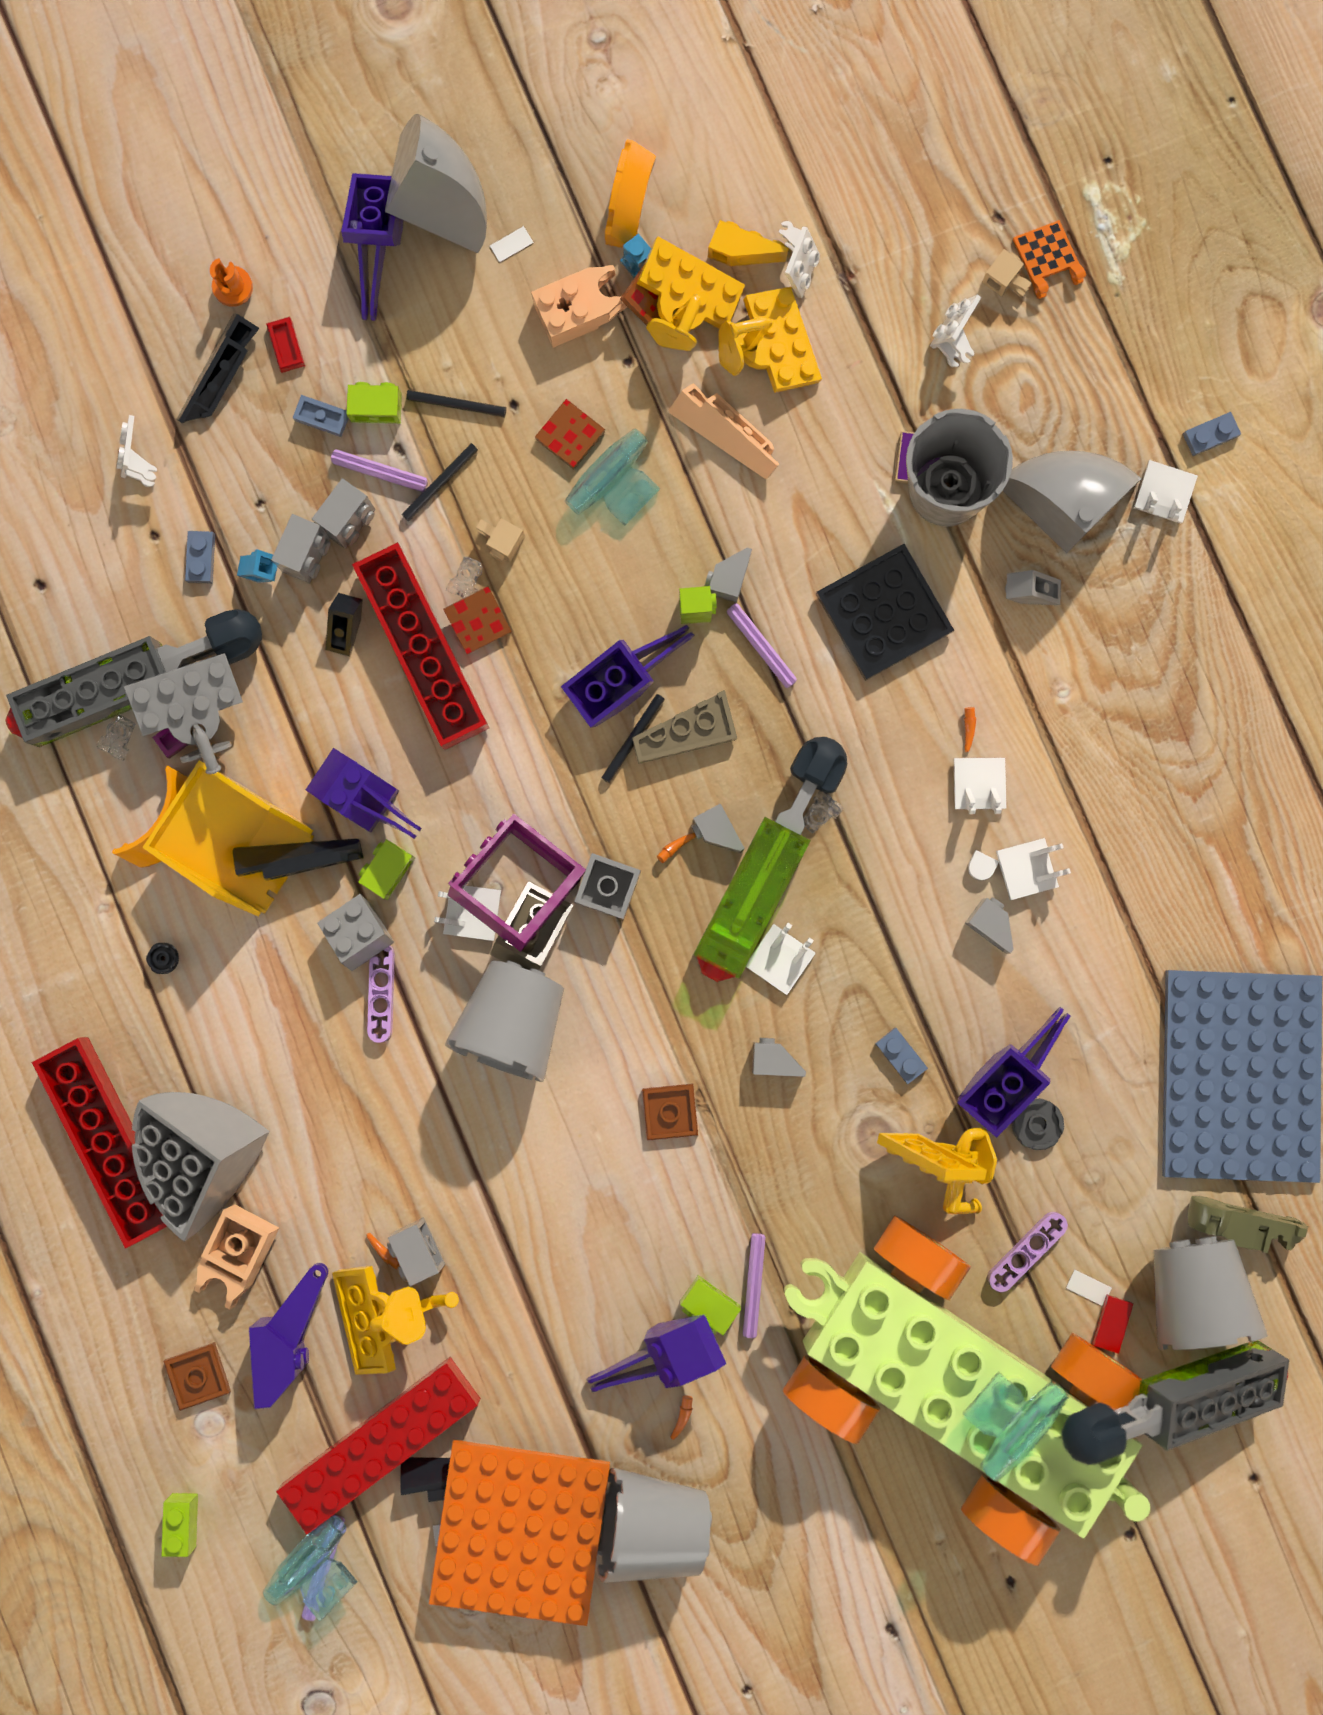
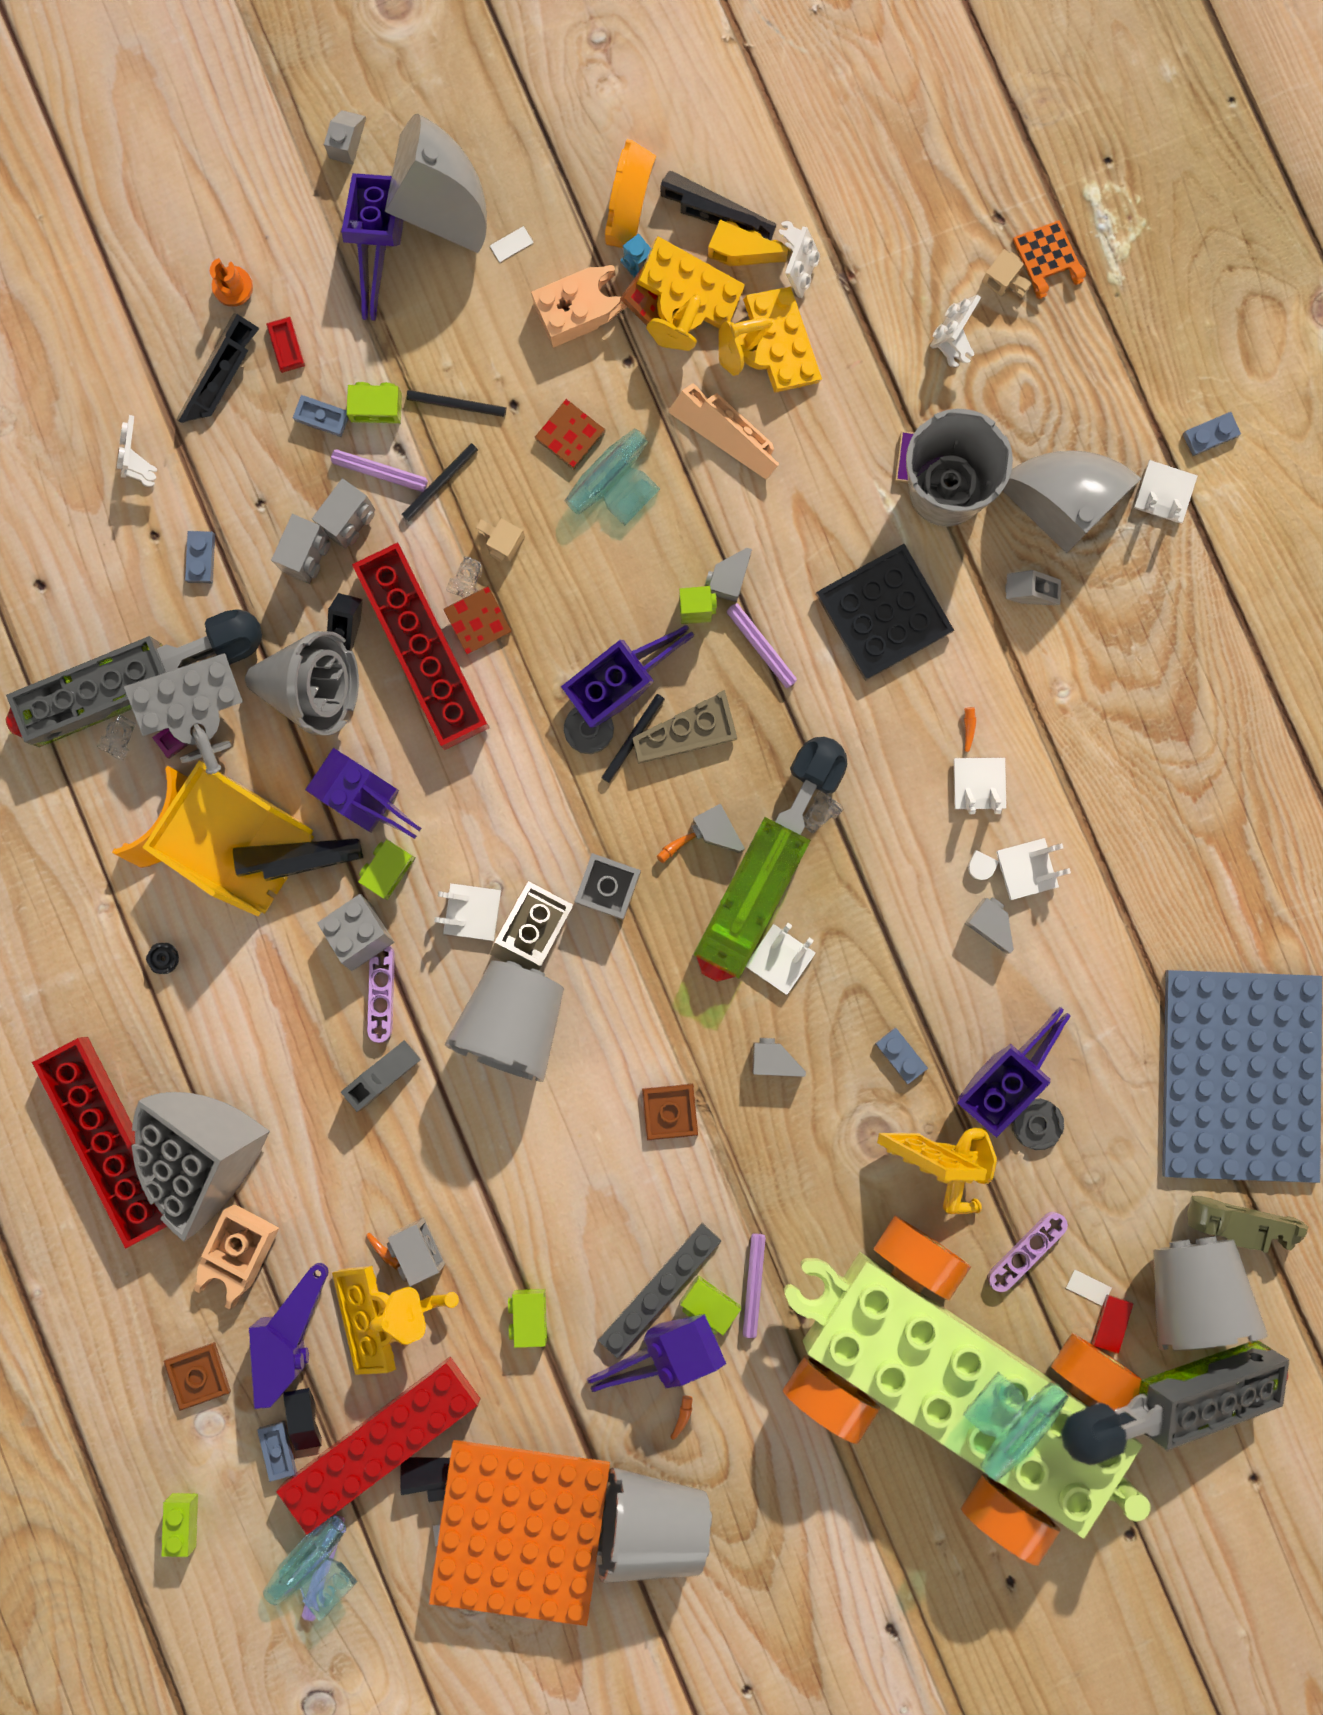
dark azure brick [237,549,277,583] -> none
magenta window [447,814,586,952] -> none
none -> light grey cone [245,631,359,735]
none -> sand blue plate [257,1421,297,1482]
none -> black slope [283,1388,322,1451]
none -> light grey slope [324,110,366,164]
none -> dark grey slope [341,1040,421,1112]
none -> lime brick [508,1289,547,1348]
none -> dark grey tile [563,707,614,754]
none -> dark grey plate [598,1223,721,1358]
none -> black wedge [660,171,776,241]

